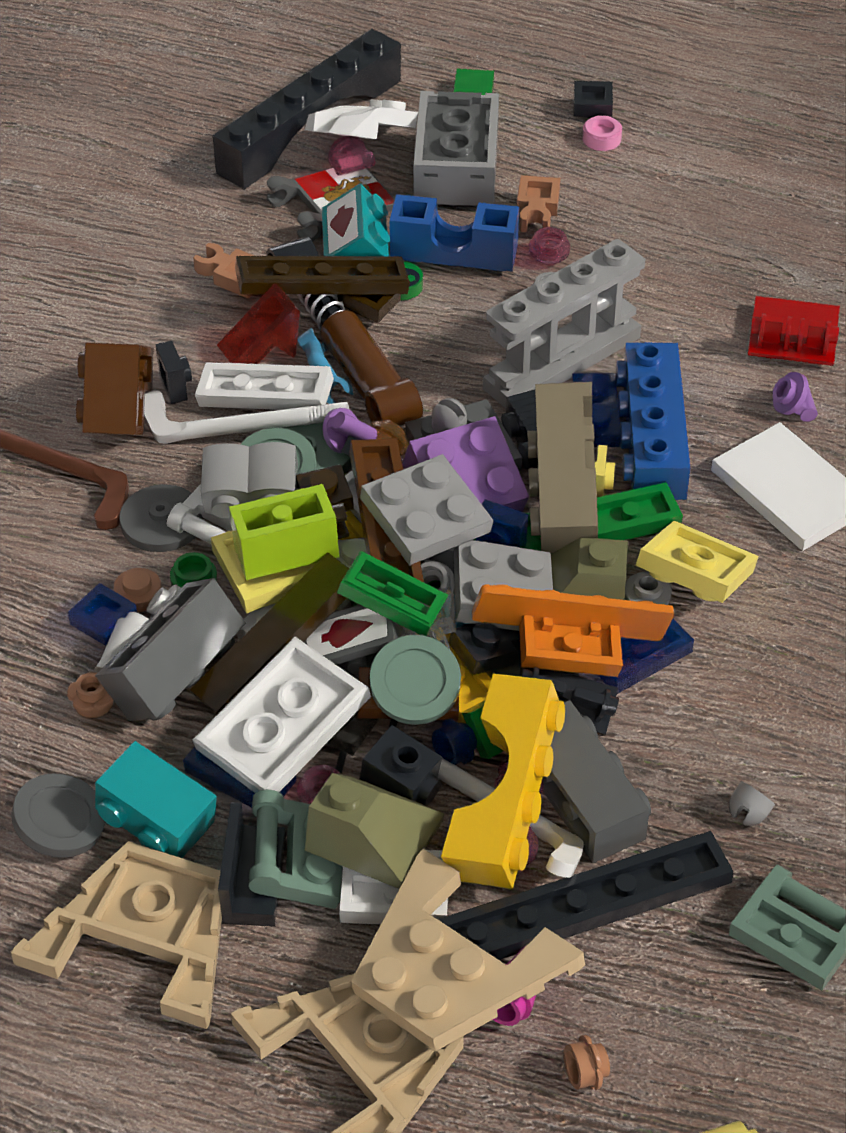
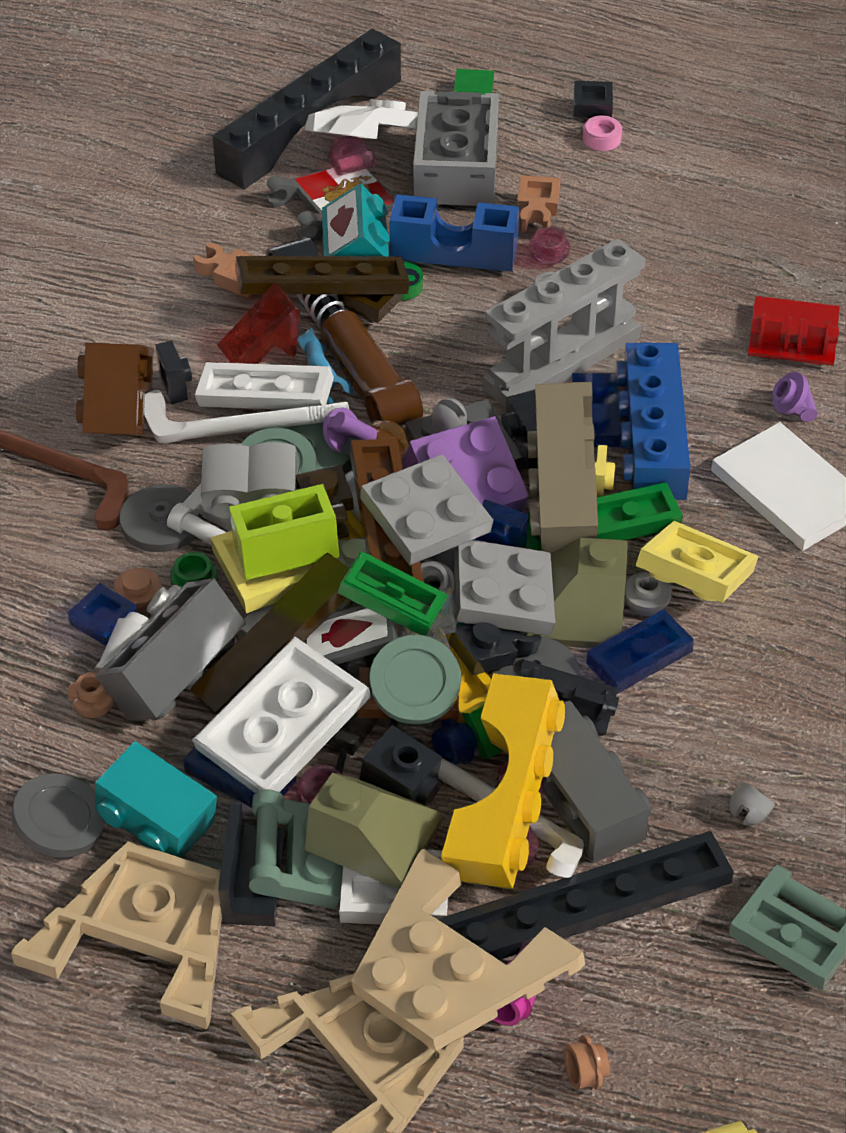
orange bracket [472,584,674,677] -> none

